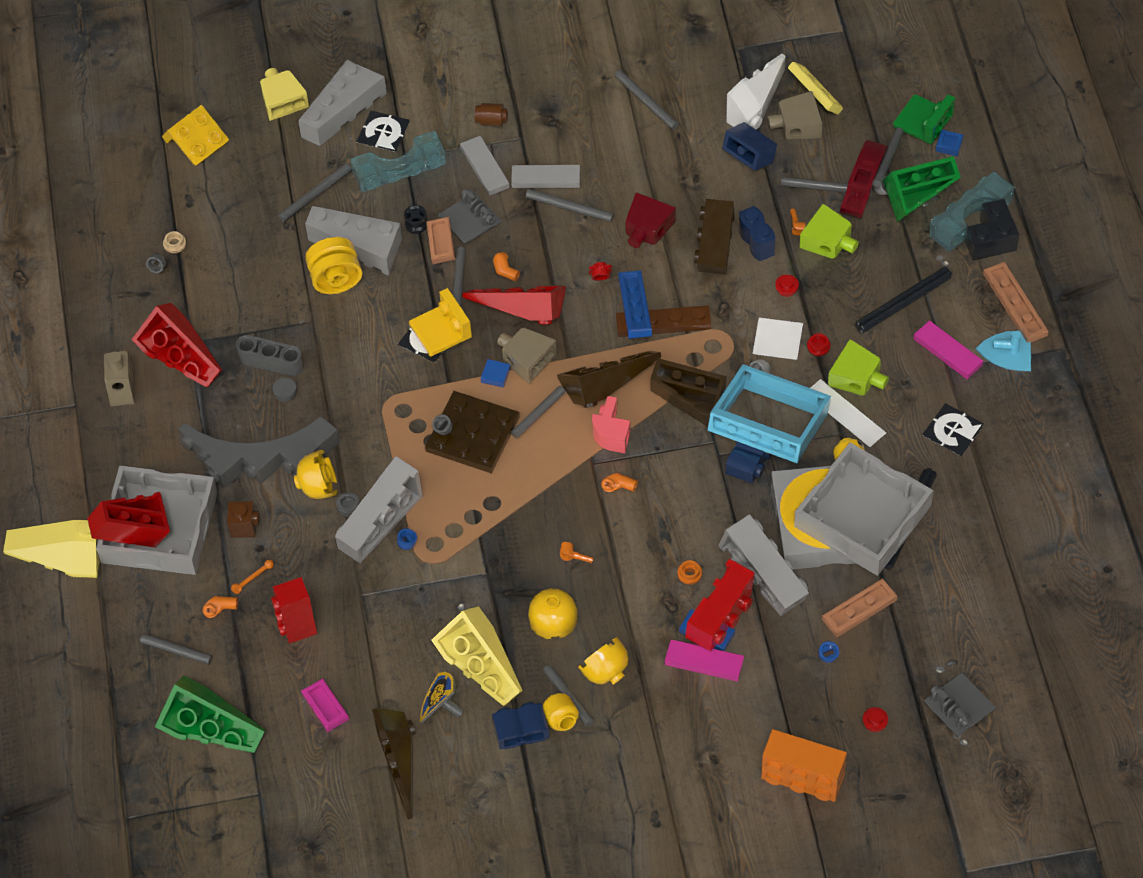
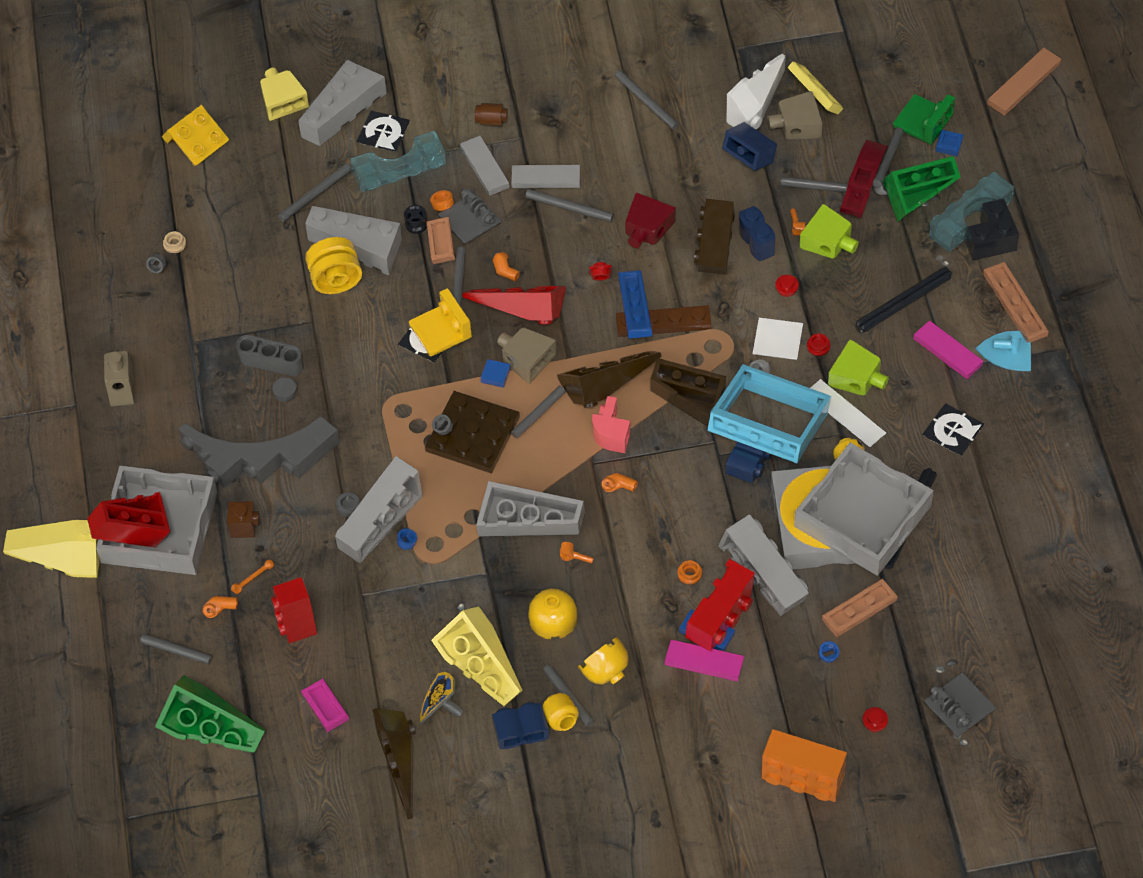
red wedge [131,303,222,387] -> none
yellow cylinder [294,450,338,500] -> none
none -> orange tile [430,190,454,211]
none -> light grey wedge [476,481,585,536]
none -> nougat tile [987,48,1061,116]

